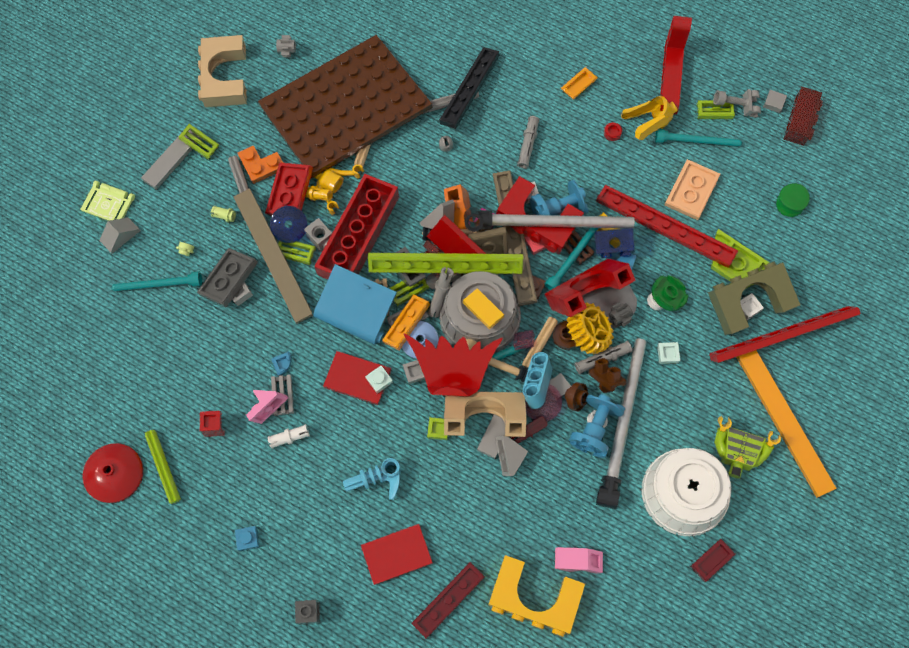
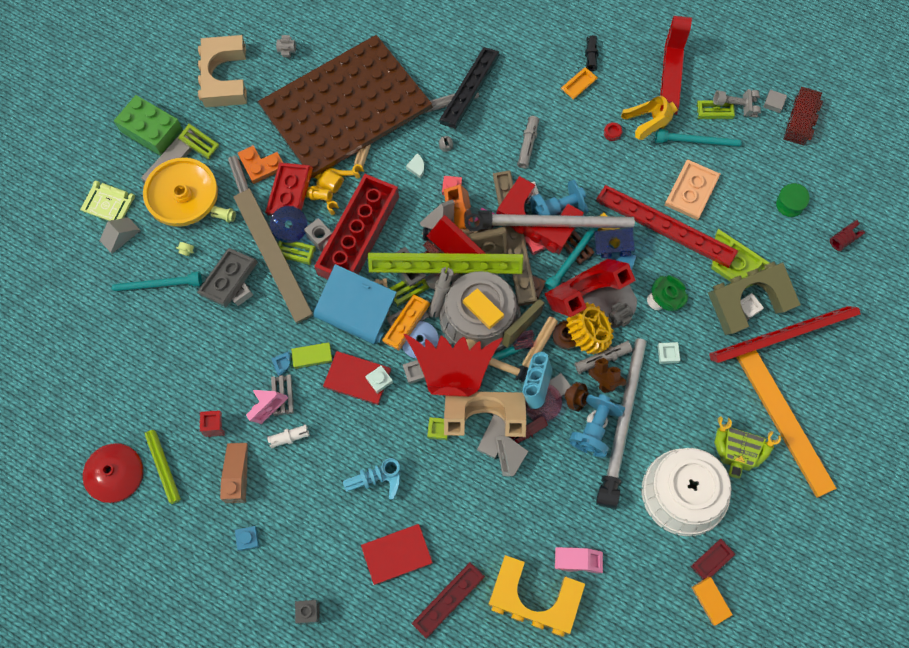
none -> bright green brick [114,95,183,156]
none -> yellow dish [143,158,218,226]
none -> nougat slope [220,443,248,503]
none -> lime tile [291,342,333,369]
none -> light aqua tile [406,154,424,179]
none -> coral plate [442,176,462,195]
none -> olive tile [502,299,545,348]
none -> black pin [585,35,599,71]
none -> light orange tile [691,577,732,626]
none -> dark red hinge [830,220,865,251]

